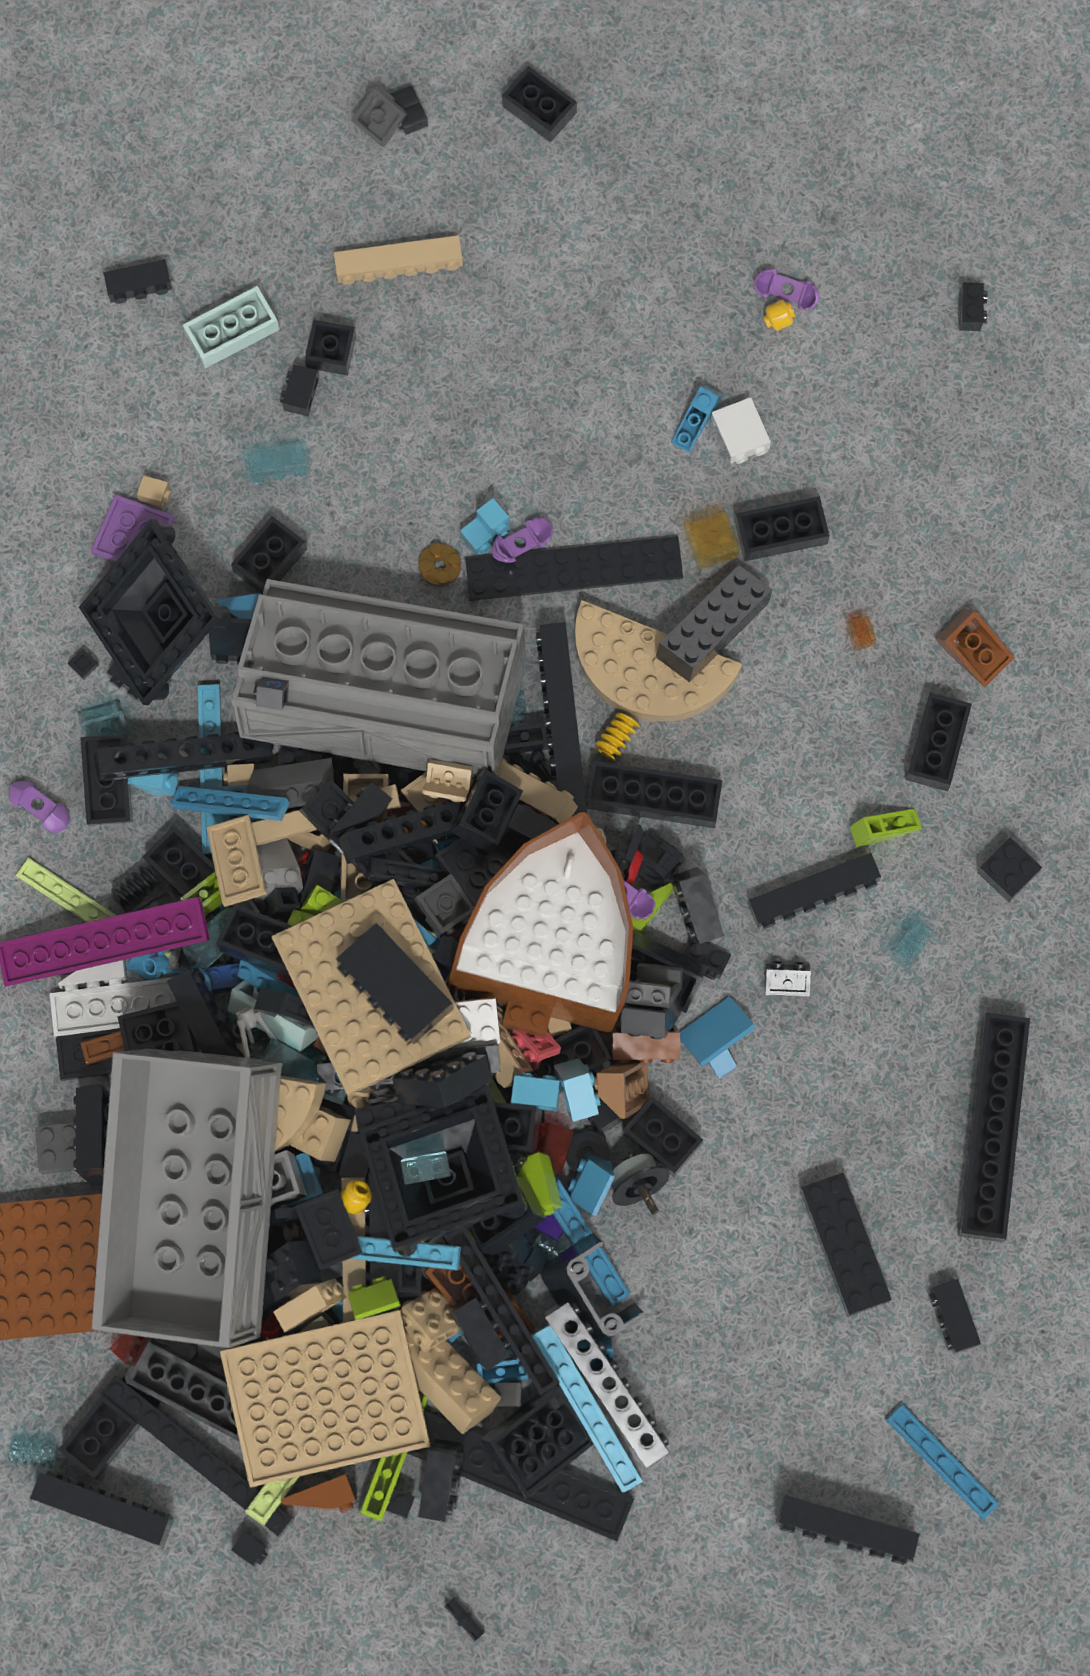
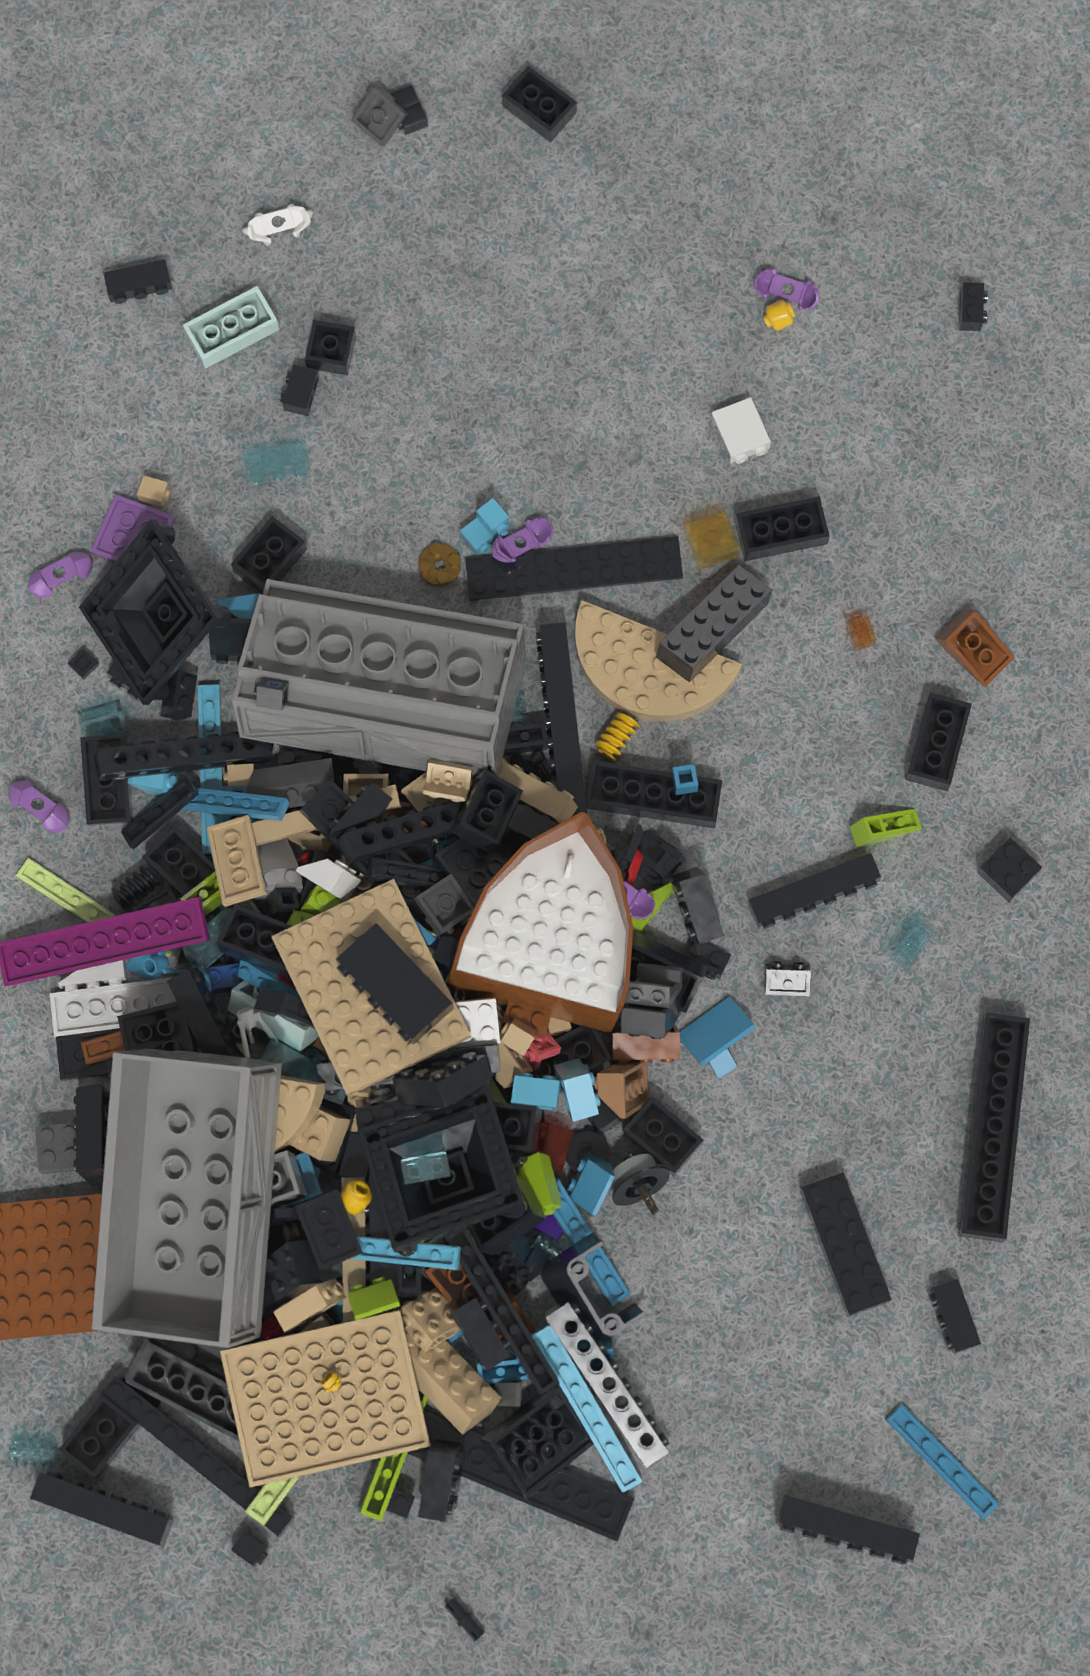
clear red brick [109,1334,145,1366] -> none
dark orange slope [280,1474,358,1513] -> none
tan brick [334,235,463,285] -> none
dark azure slope [671,385,723,453] -> none
none -> medium lavender piece [28,552,92,599]
none -> black tile [121,777,199,850]
none -> black brick [160,670,197,721]
none -> white piece [242,204,313,246]
none -> white slope [296,859,361,902]
none -> yellow plate [321,1371,342,1392]
none -> tan brick [501,1018,538,1056]
none -> dark azure brick [672,764,698,795]

